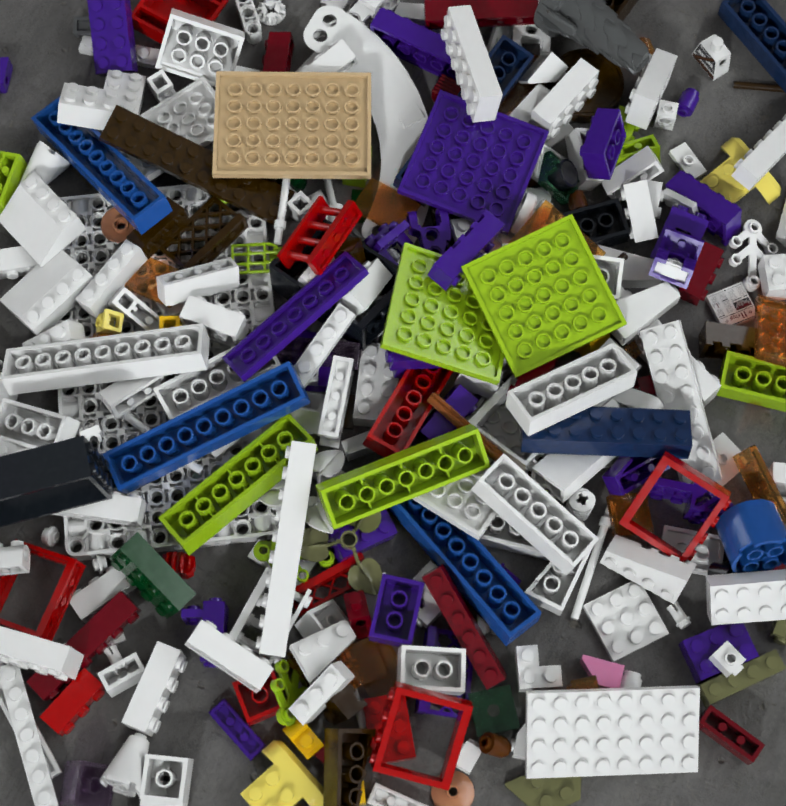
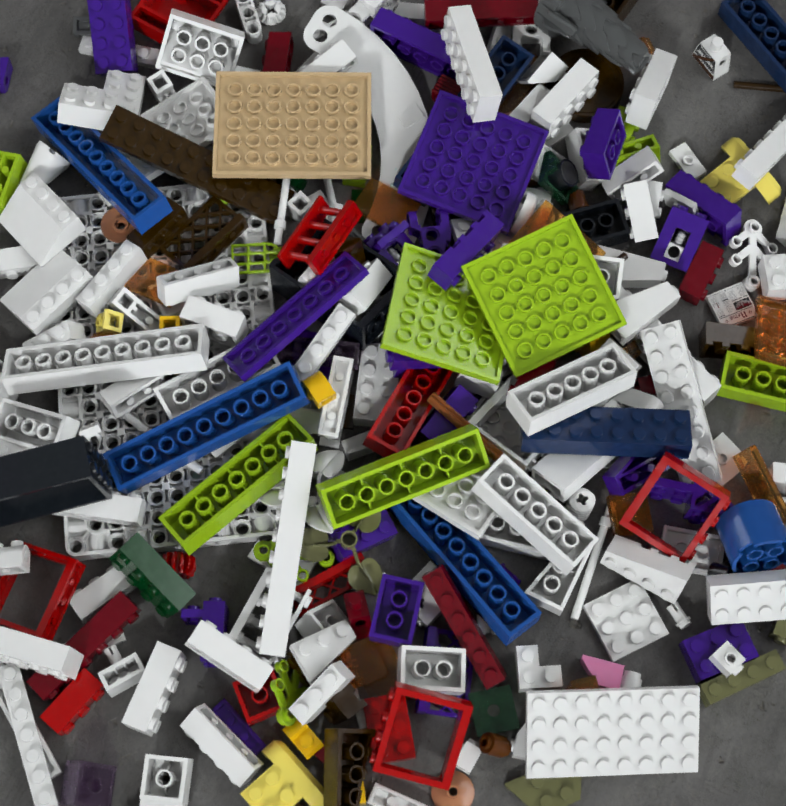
white plate [41,526,60,547] -> none
white plate [92,554,108,574] -> none
white cone [100,733,149,797] -> none
dark purple brick [648,227,705,289] -> none
white brick [653,99,679,131] -> none
dark purple brick [677,88,699,117] -> none
dark red brick [699,705,765,765] -> none
none -> white brick [180,703,264,788]
none -> yellow brick [301,371,336,409]

